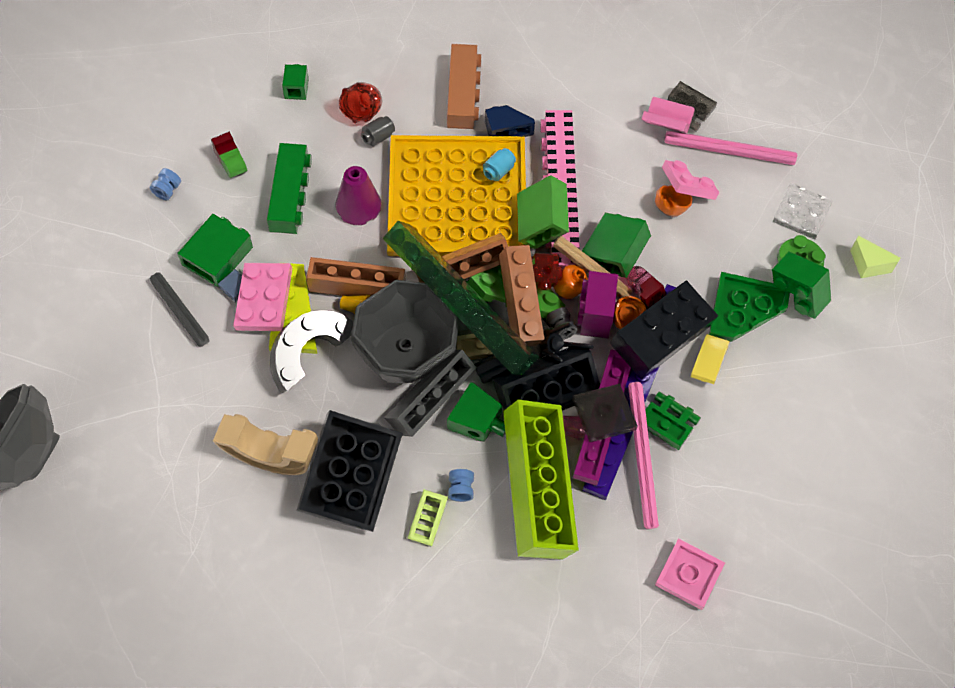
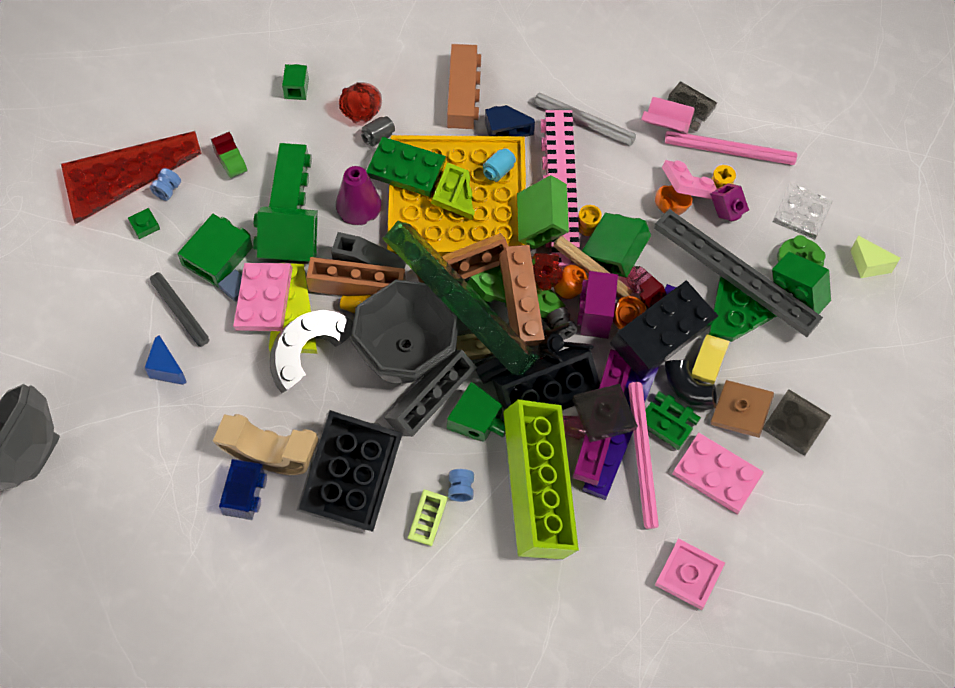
none -> clear red wing [61,131,202,224]
none -> green plate [128,208,160,239]
none -> blue slope [145,335,187,385]
none -> clear blue brick [219,459,267,520]
none -> green brick [253,206,318,262]
none -> dark grey slope [331,232,407,269]
none -> green plate [366,137,446,197]
none -> lime wing [431,162,475,220]
none -> light grey axle [534,93,636,145]
none -> yellow wheel [578,205,602,236]
none -> dark grey plate [654,209,823,337]
none -> black cylinder [665,360,717,409]
none -> bright pink plate [672,433,764,515]
none -> magenta brick [710,183,749,221]
none -> yellow wheel [711,165,736,189]
none -> medium nougat plate [711,380,774,438]
none -> clear smoke plate [762,389,831,456]

